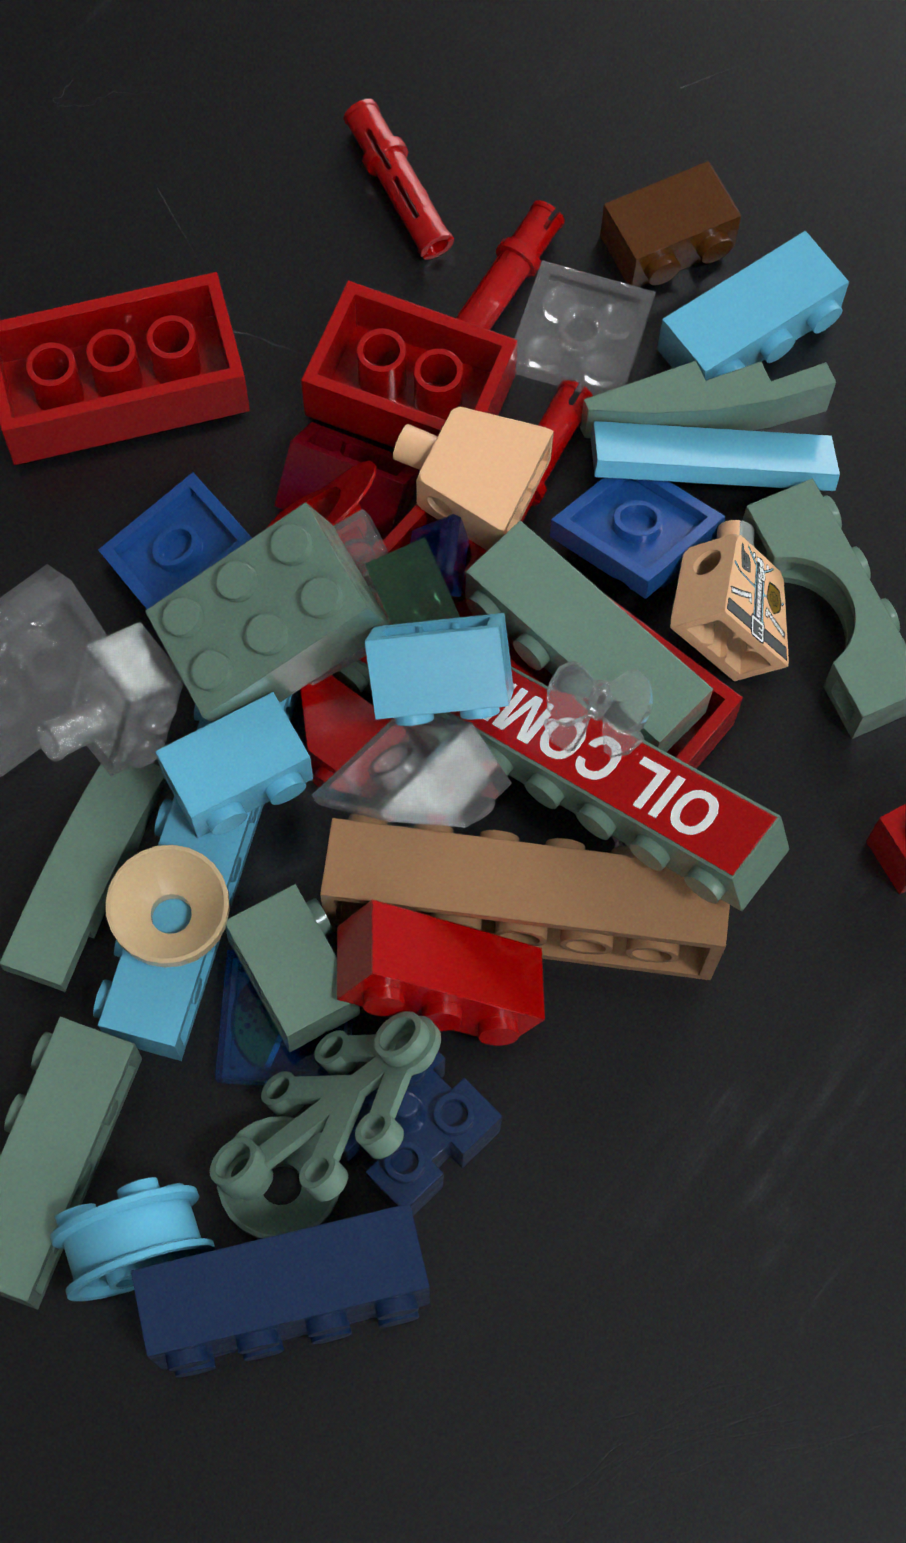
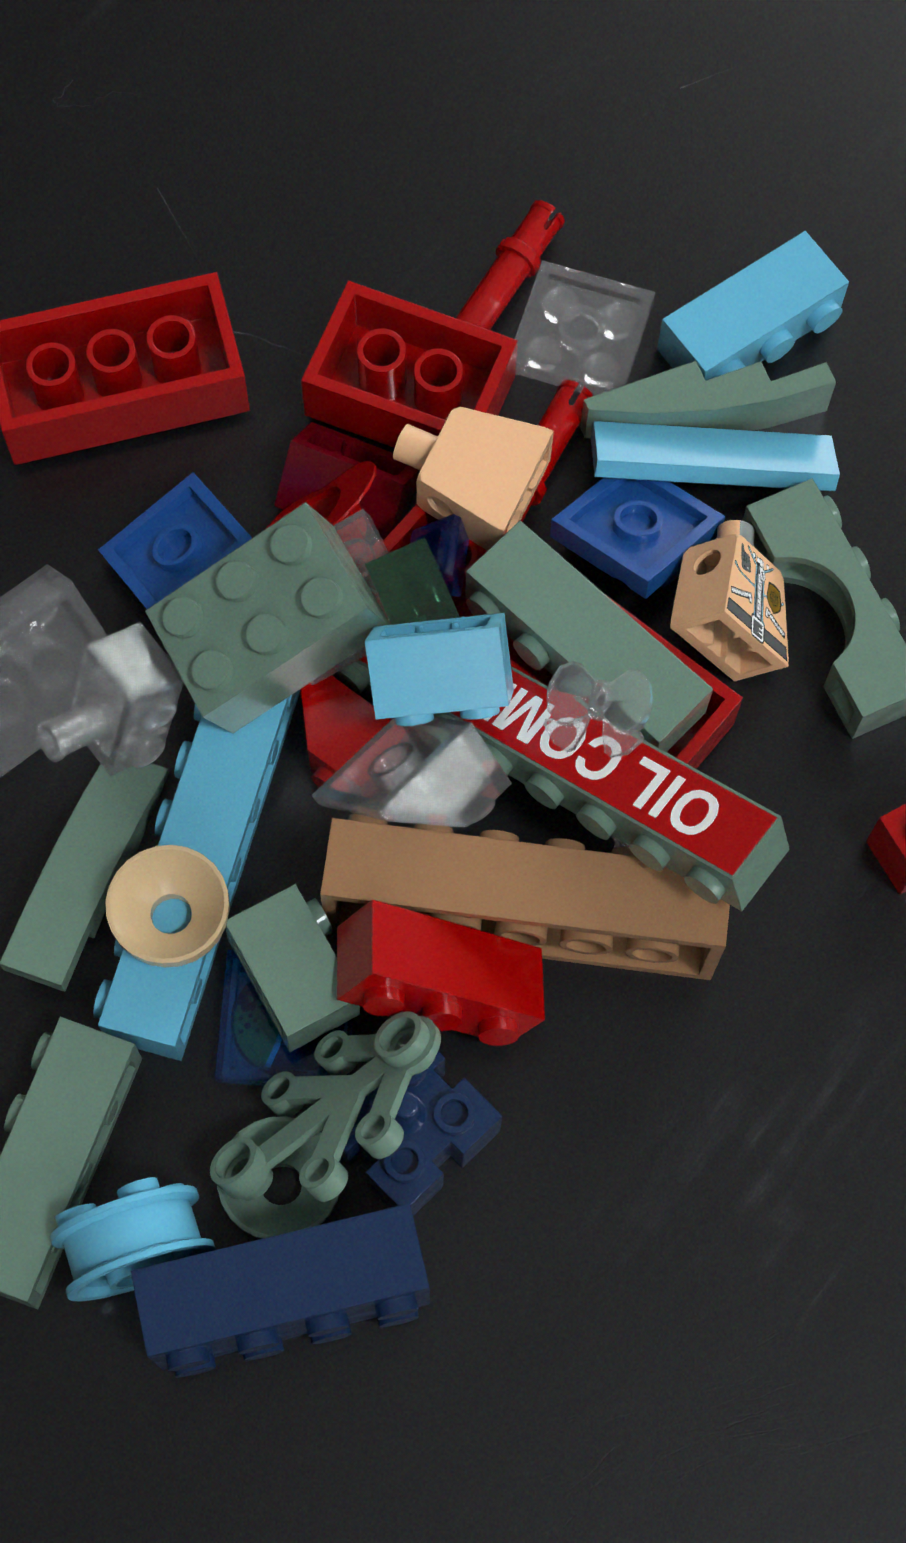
medium azure brick [155,692,313,838] -> none
red pin [343,99,454,260] -> none
reddish brown brick [600,161,742,291] -> none

